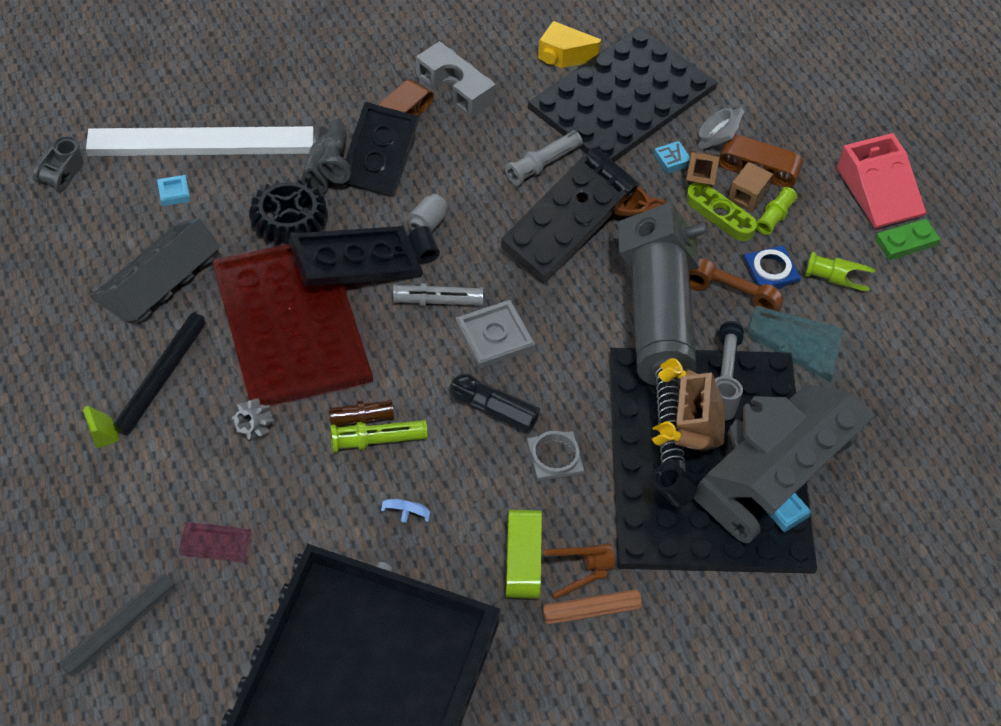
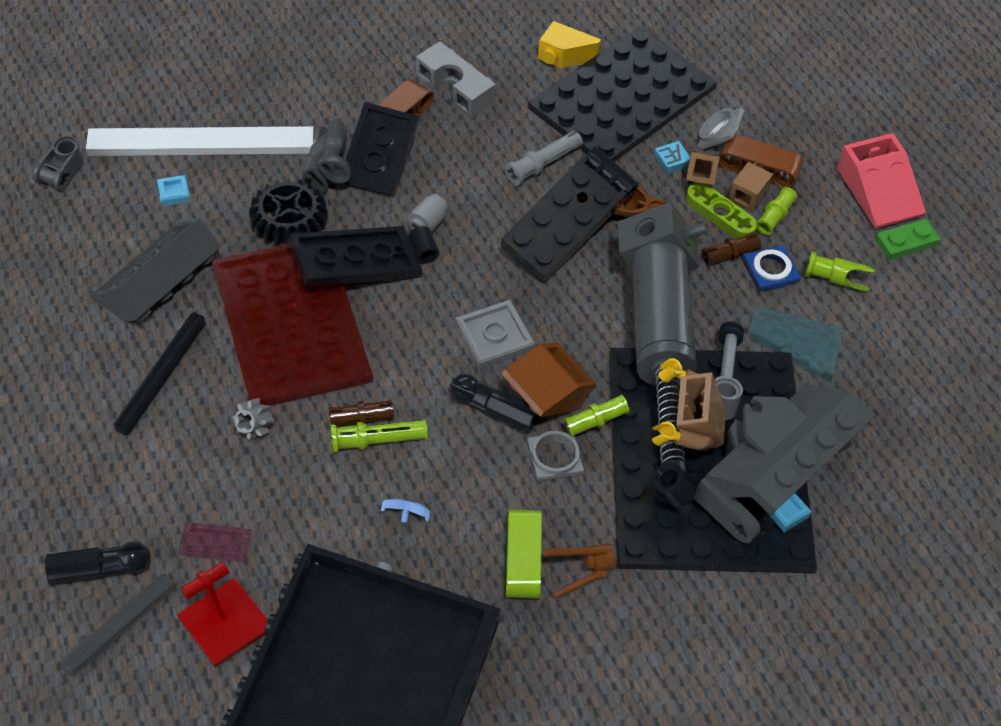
lime slope [83,406,119,448] -> none
light grey pin [393,283,483,307] -> none
nougat axle [543,589,642,624] -> none
dark orange piece [689,258,783,317] -> none
none -> black piece [45,541,150,585]
none -> red plate [177,561,267,667]
none -> dark orange slope [501,342,597,417]
none -> lime pin [564,394,630,437]
none -> reddish brown pin [701,232,761,267]

